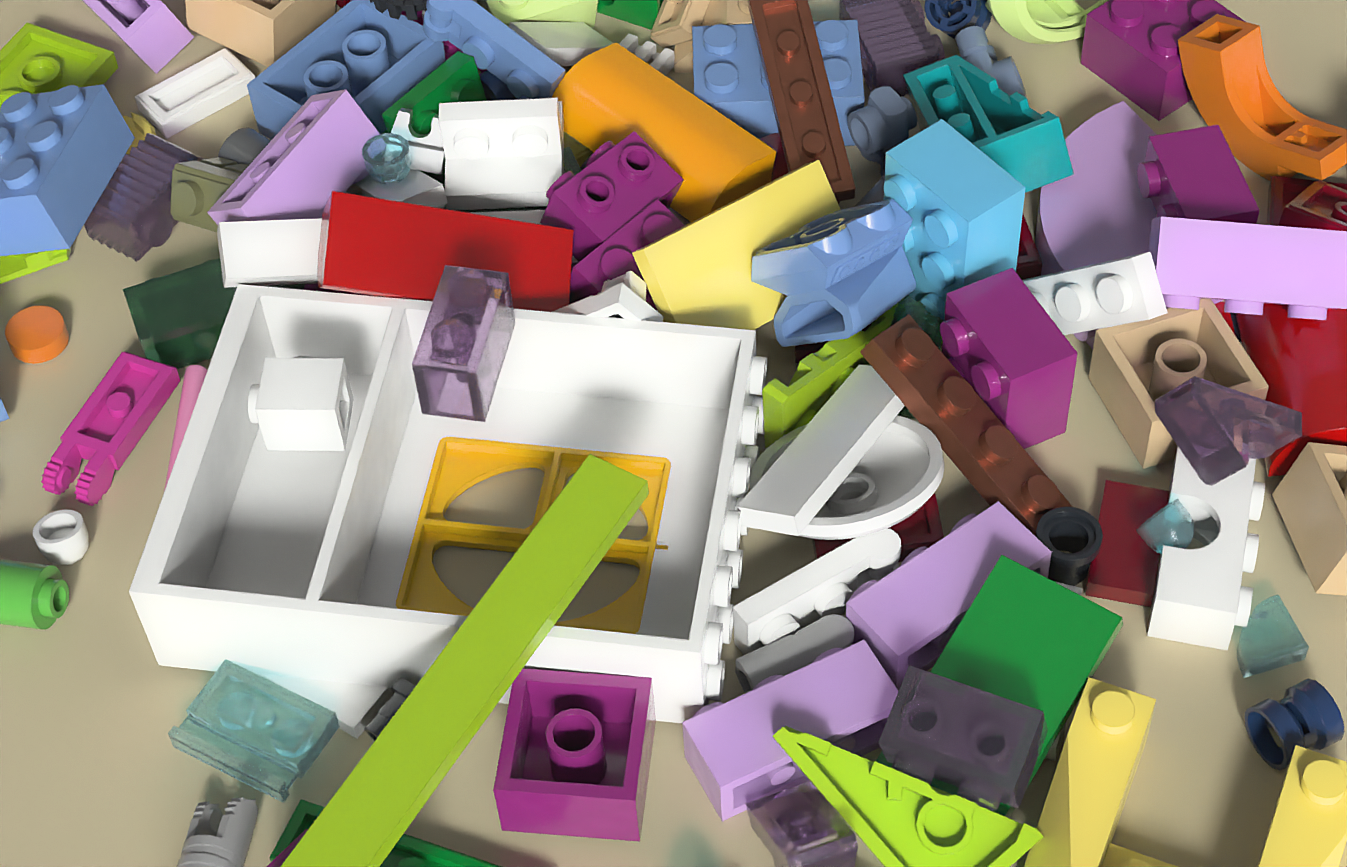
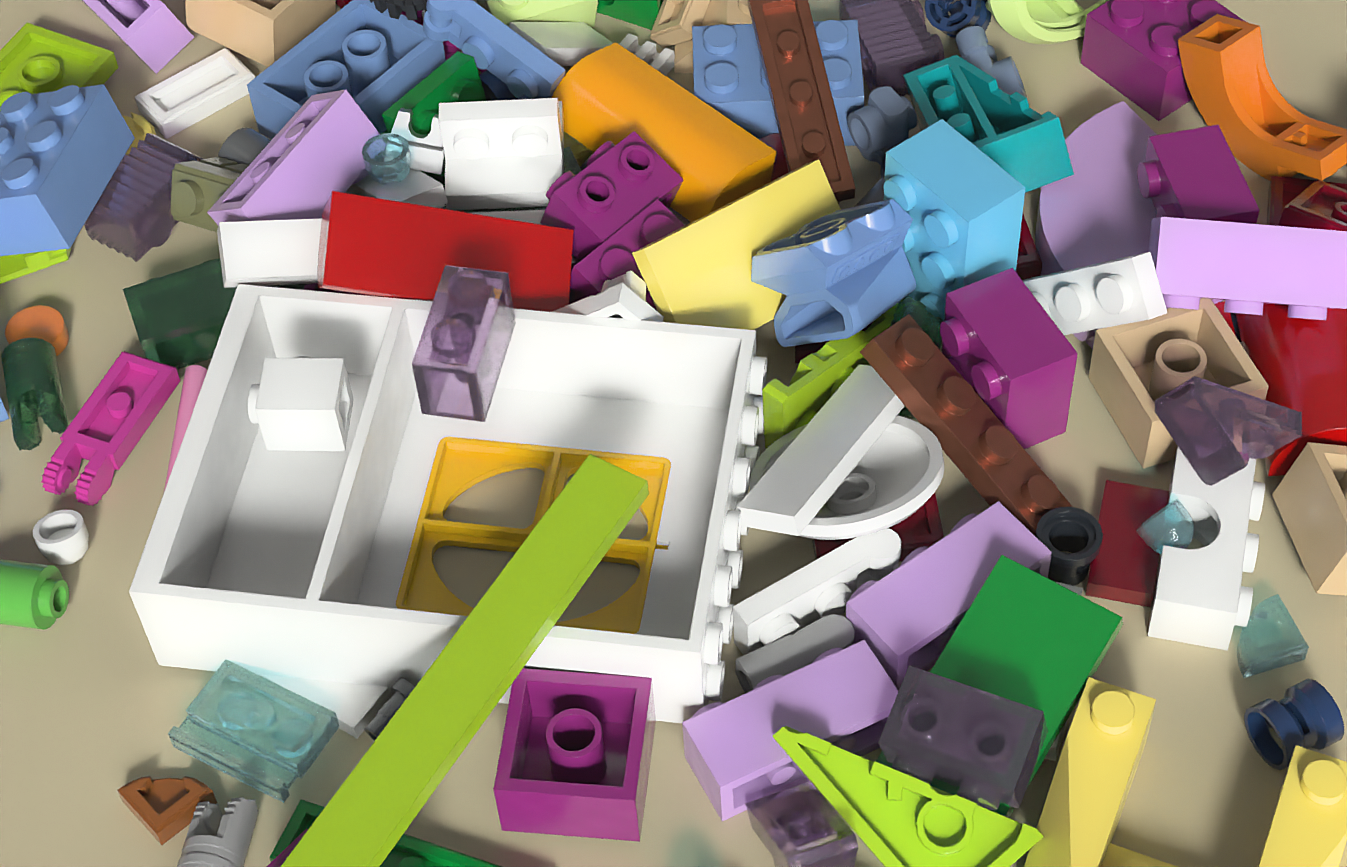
none -> clear green hinge [1,338,69,451]
none -> dark orange tile [117,776,218,845]

